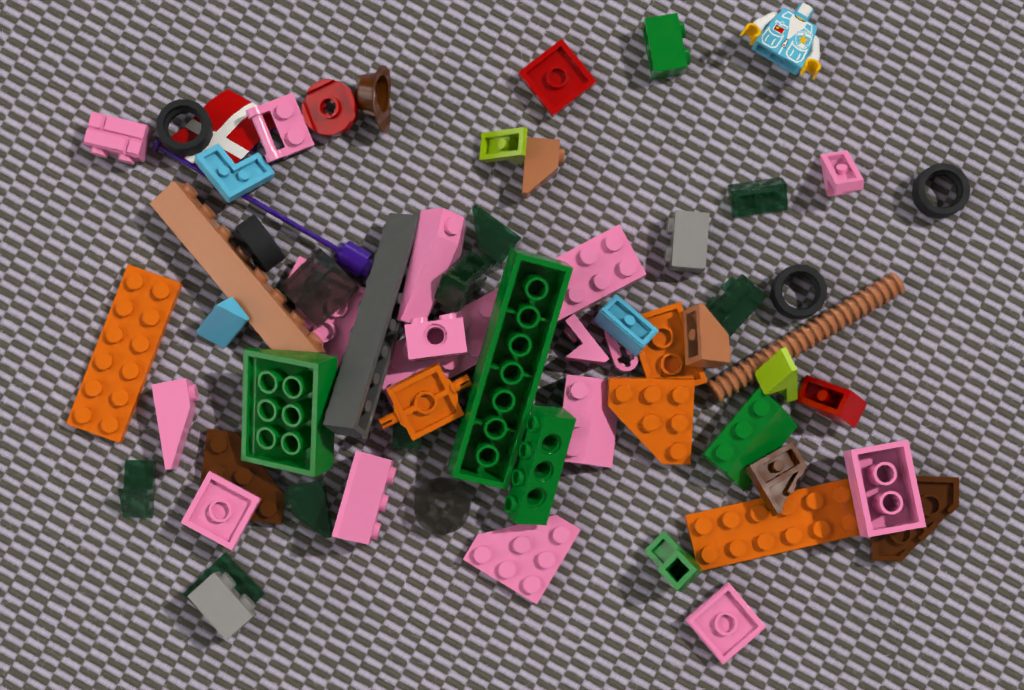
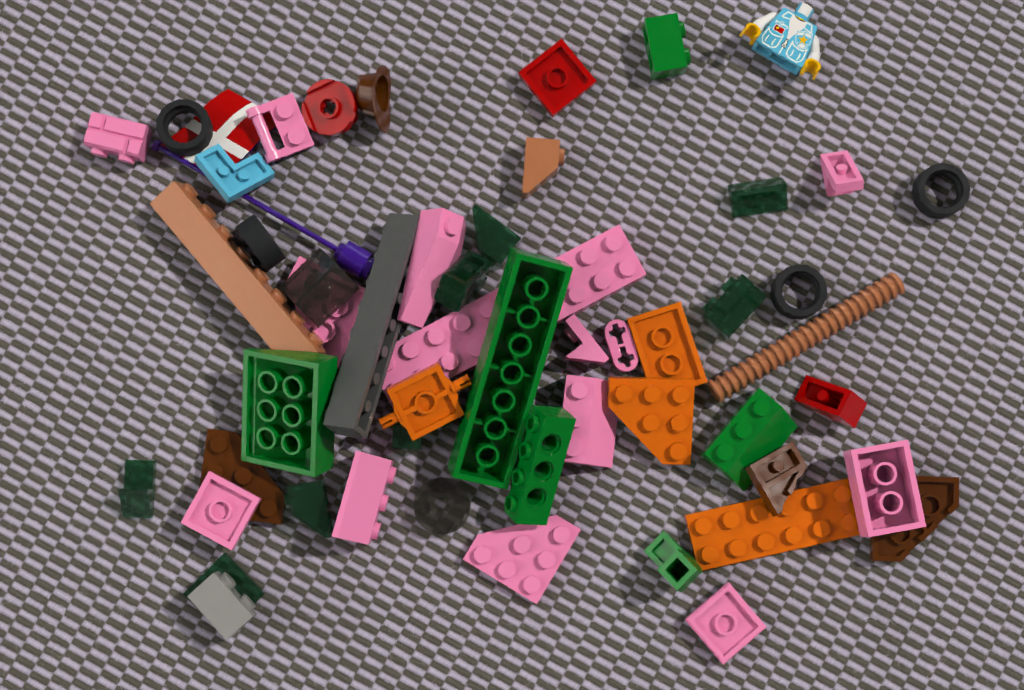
orange plate [66,264,183,443] -> none
bright pink slope [151,378,199,470] -> none
medium azure slope [196,297,249,348] -> none
bright pink brick [404,313,468,362] -> none
lime slope [479,127,528,165] -> none
medium azure slope [594,294,659,356] -> none
light grey brick [664,210,710,273] -> none
nougat slope [683,303,731,369] -> none
lime slope [755,347,798,403] -> none

